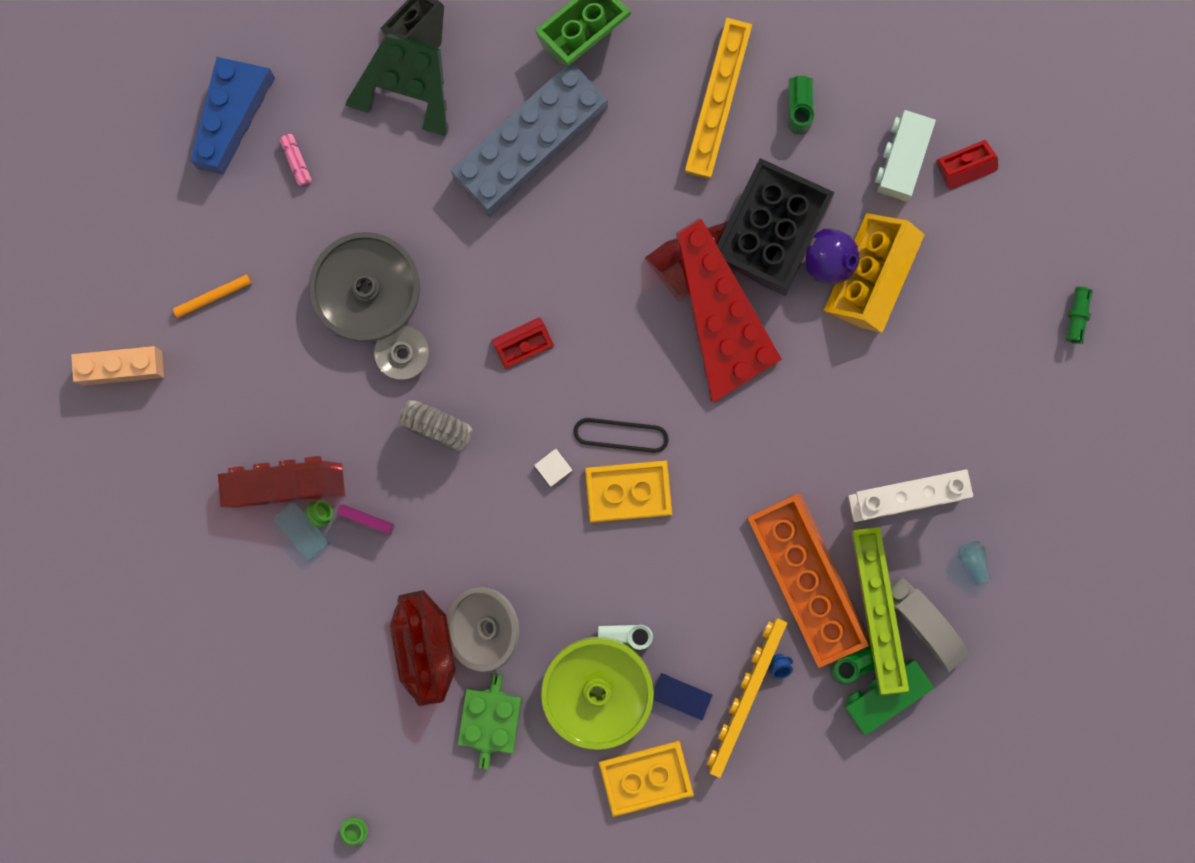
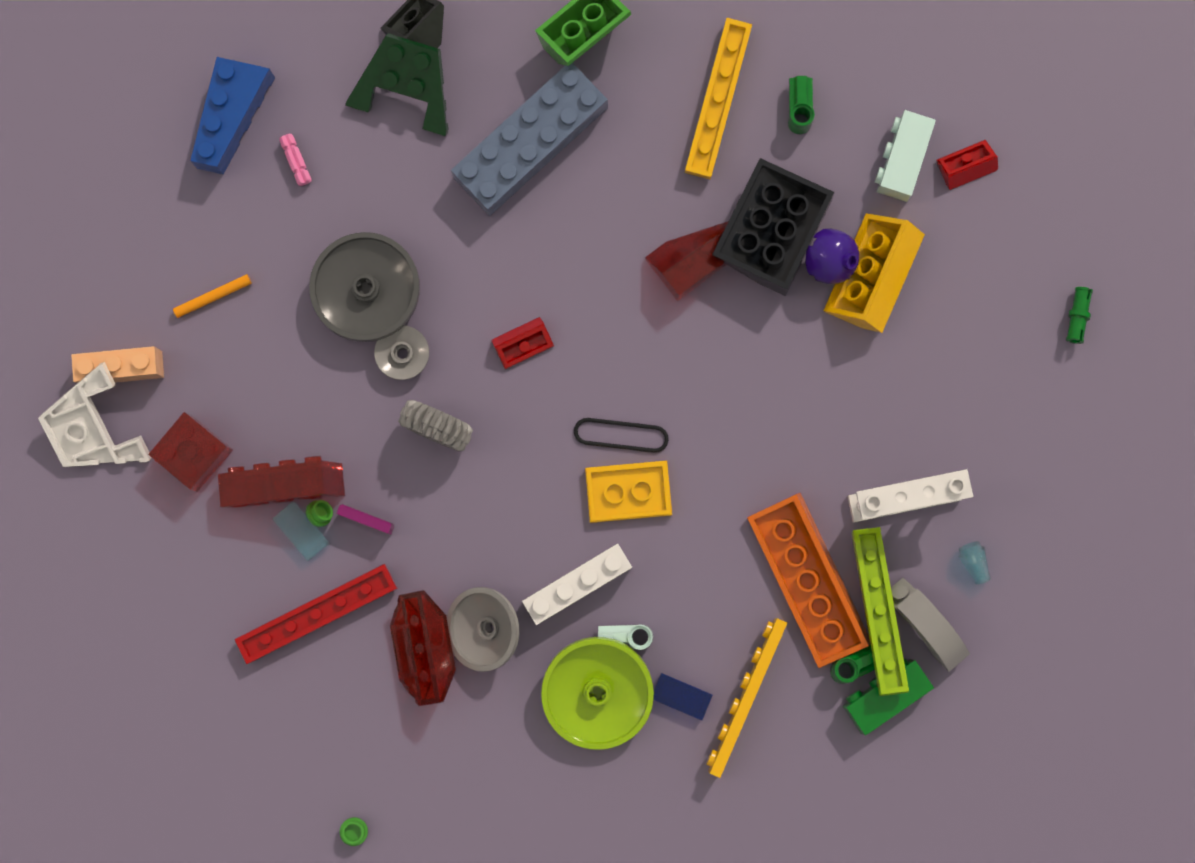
bright green plate [458,673,522,769] -> none
white tile [534,449,573,487] -> none
yellow tile [599,740,694,817] -> none
red wing [676,218,782,403] -> none
blue plate [767,654,793,679] -> none
none -> white wing [38,362,152,467]
none -> clear red brick [148,412,233,492]
none -> red plate [234,564,398,664]
none -> white brick [522,544,632,625]

